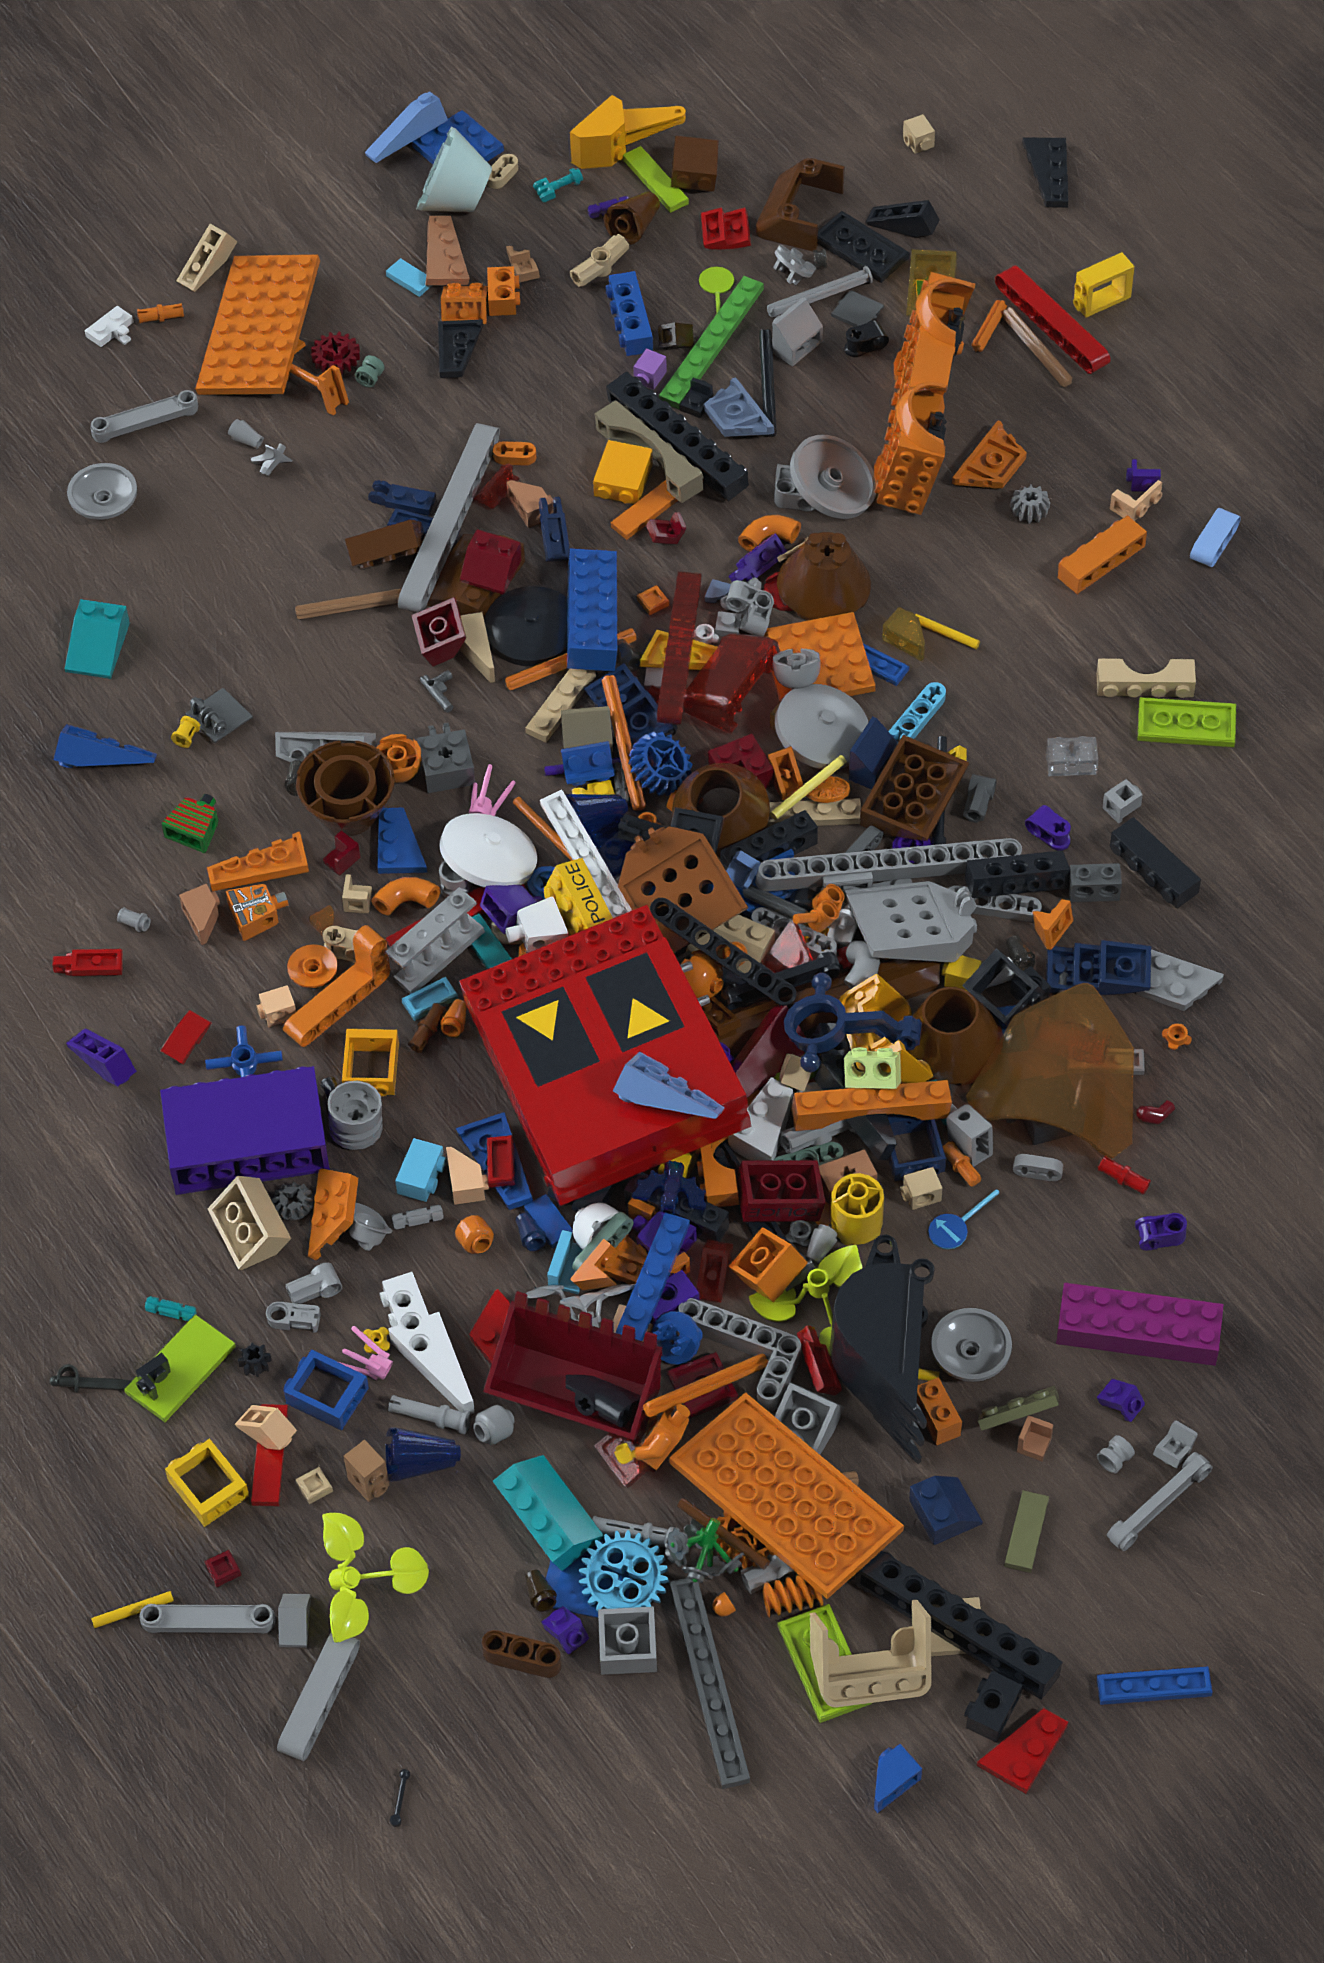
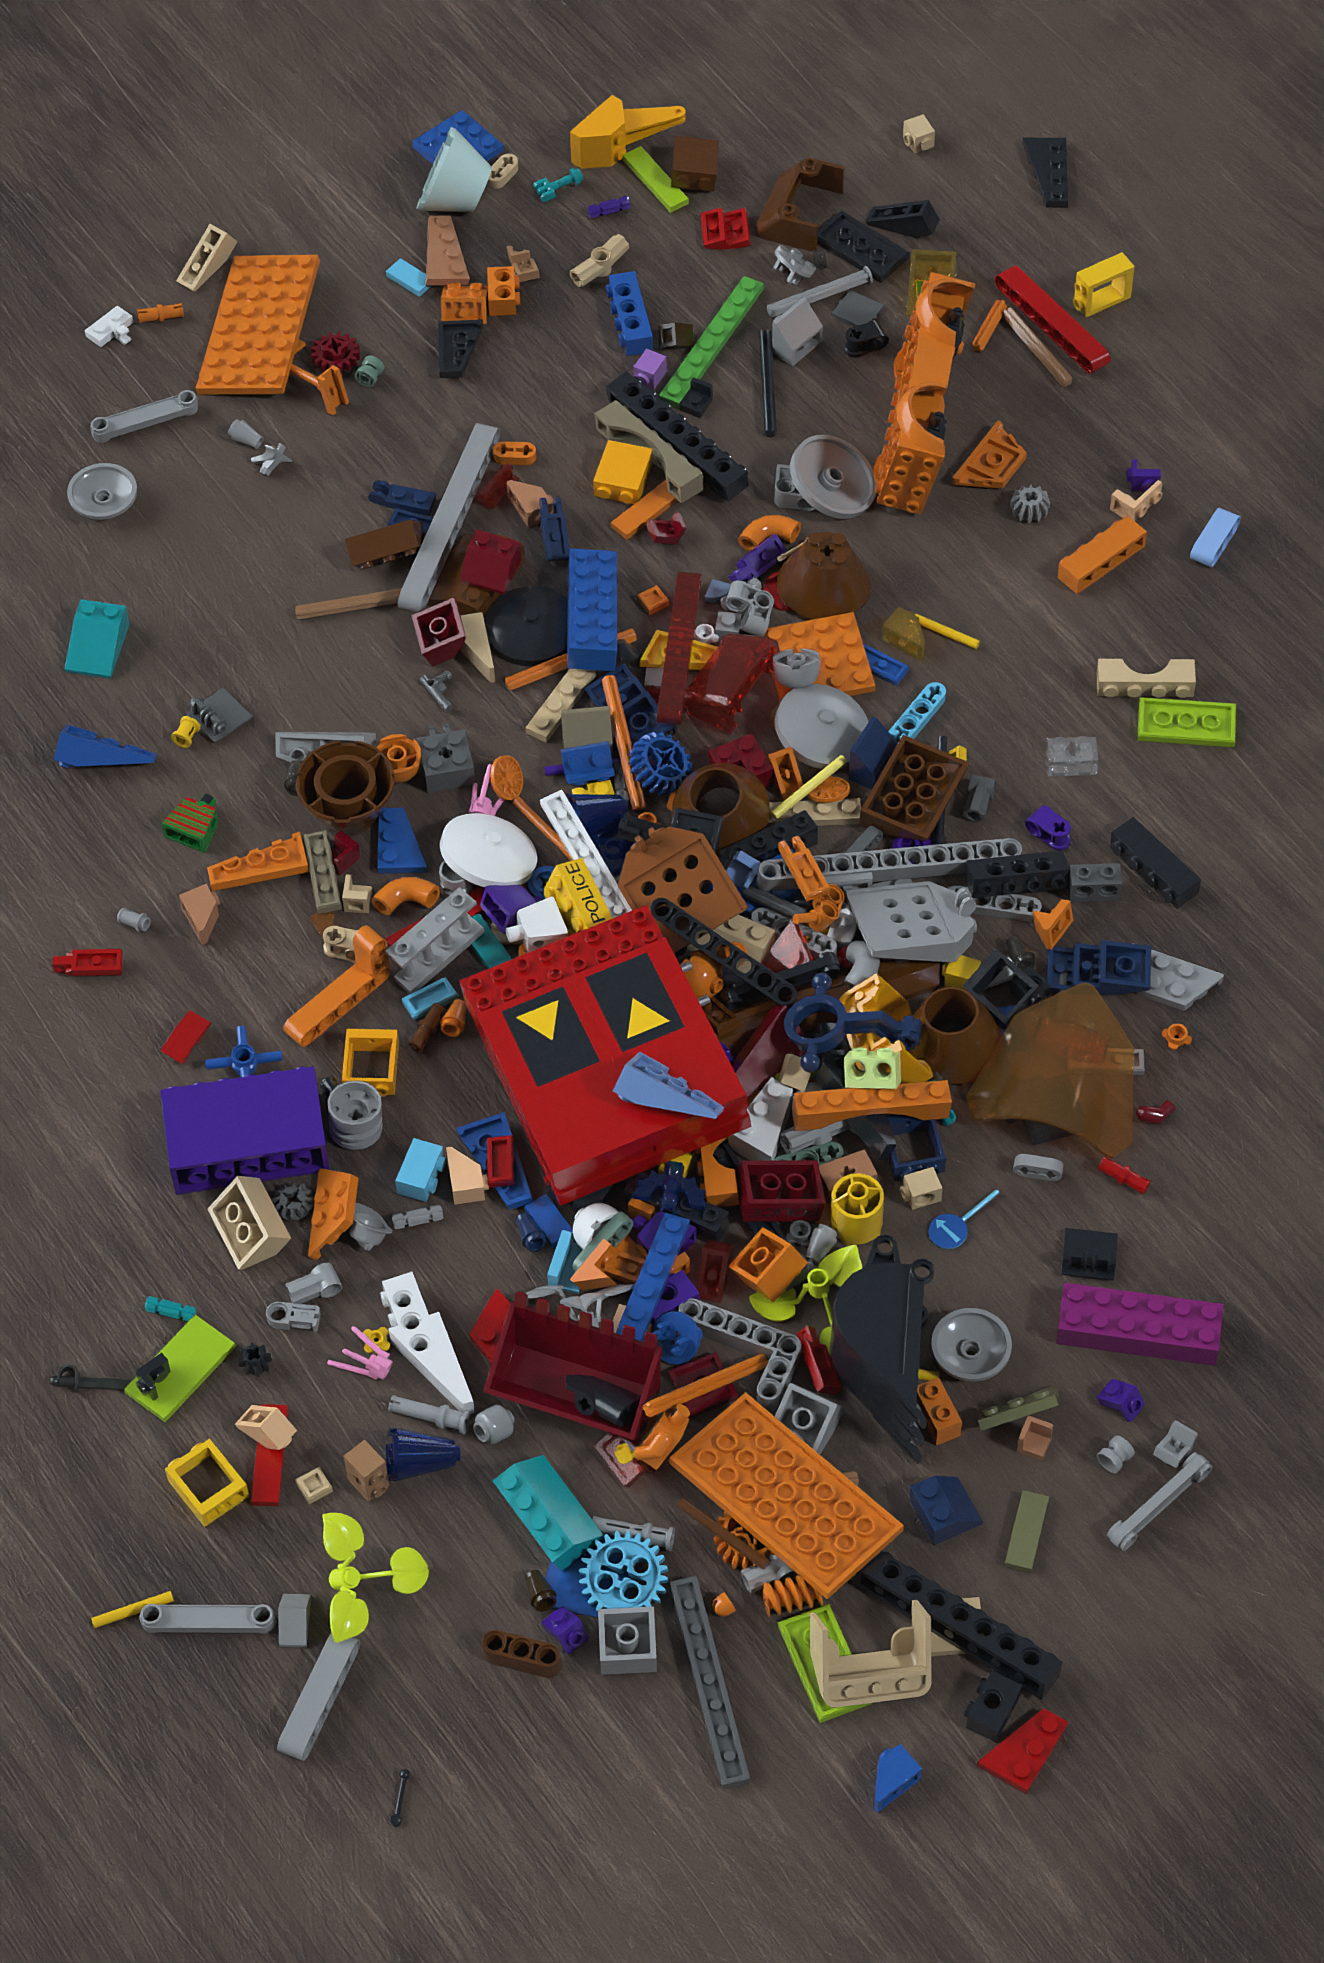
dark purple slope [66,1028,137,1087] -> none
dark red tile [204,1550,242,1587] -> none
orange torso [226,884,289,941] -> none
light nougat brick [256,985,296,1028] -> none
blue window [283,1349,369,1431] -> none
orange dish [287,944,338,988] -> none
medium blue wedge [365,92,448,163] -> none
orange head [455,1215,494,1254] -> none
reddish brown cone [604,192,660,245] -> none
dark grey plant [665,1518,745,1583] -> none
lime piece [699,267,734,314] -> none
sand blue wing [704,377,774,437] -> none
orange axle [943,1141,981,1187] -> none
light grey torso [945,1104,993,1167] -> none
blue tile [1096,1667,1213,1705] -> none
light grey brick [1102,779,1143,824] -> none
dark purple piece [1135,1213,1187,1251] -> none
none -> dark tan tile [303,830,342,914]
none -> orange wheel [490,755,523,801]
none -> orange hinge [778,836,830,901]
none -> black hinge [1061,1228,1118,1280]

